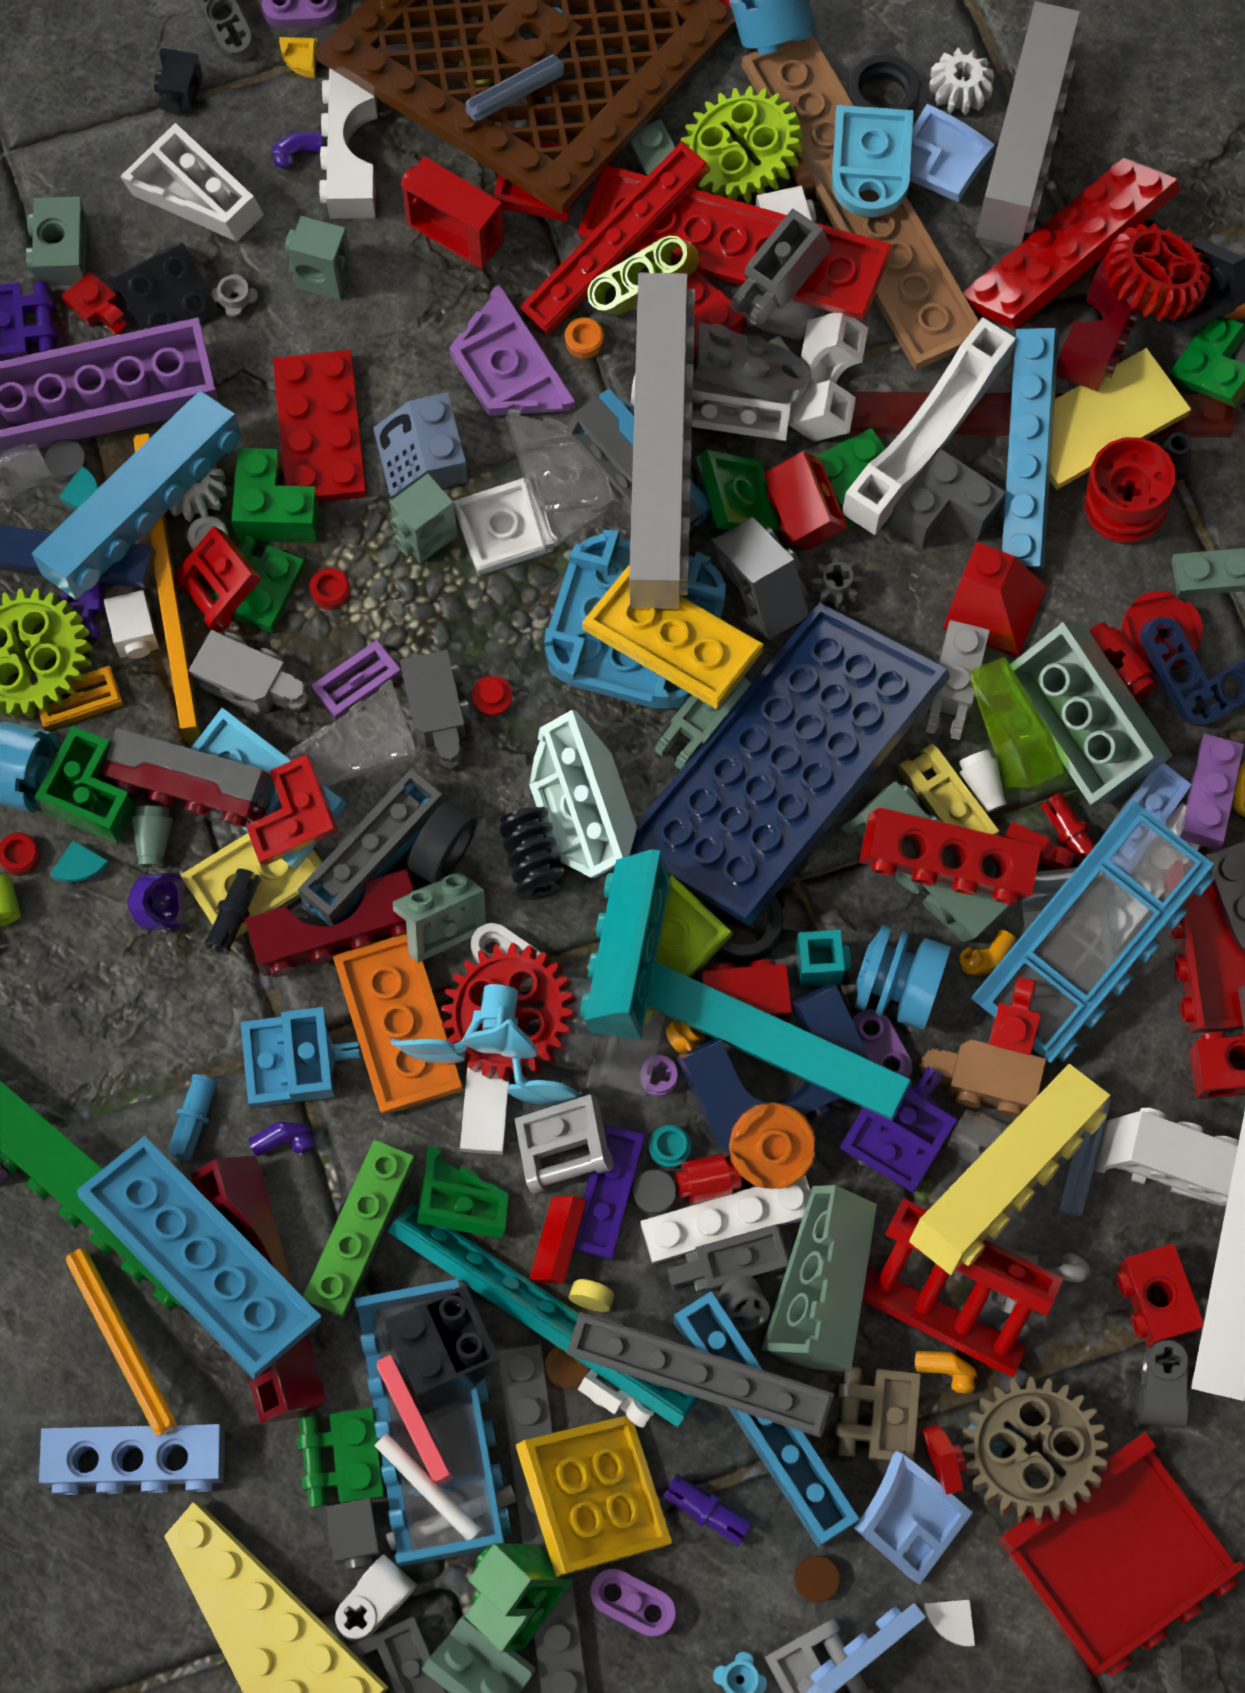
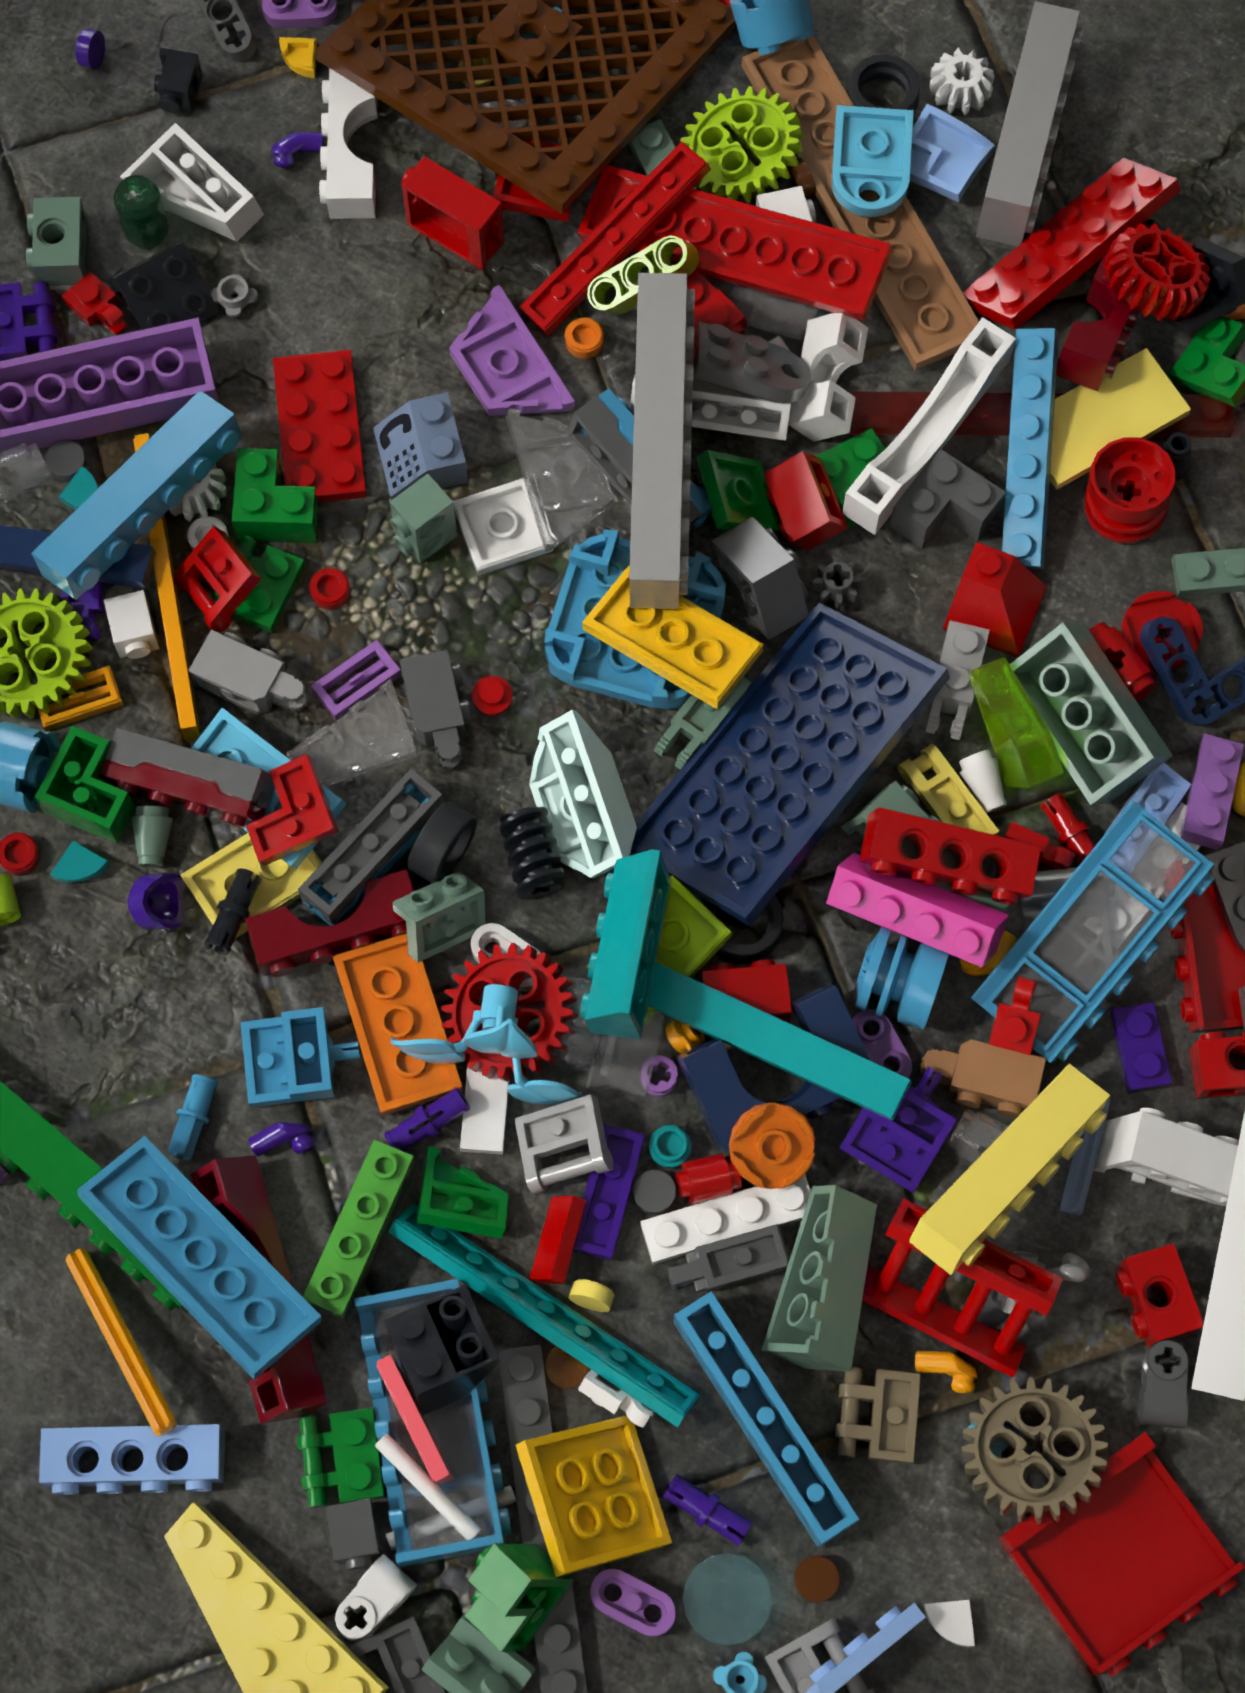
sand green brick [285,216,352,300] -> none
sand blue axle [465,55,564,121] -> none
dark grey tile [566,1312,835,1438] -> none
dark grey wheel [718,1275,770,1332] -> none
dark grey hinge [730,208,831,326] -> none
teal brick [796,930,851,987] -> none
light blue plate [854,1451,973,1585] -> none
red plate [921,1425,967,1495] -> none
none -> dark purple tile [75,28,105,69]
none -> clear green piece [113,175,169,249]
none -> dark purple pin [384,1087,471,1152]
none -> clear light blue tile [682,1553,772,1646]
none -> dark pink brick [826,853,1009,967]
none -> dark purple plate [1110,1002,1172,1094]

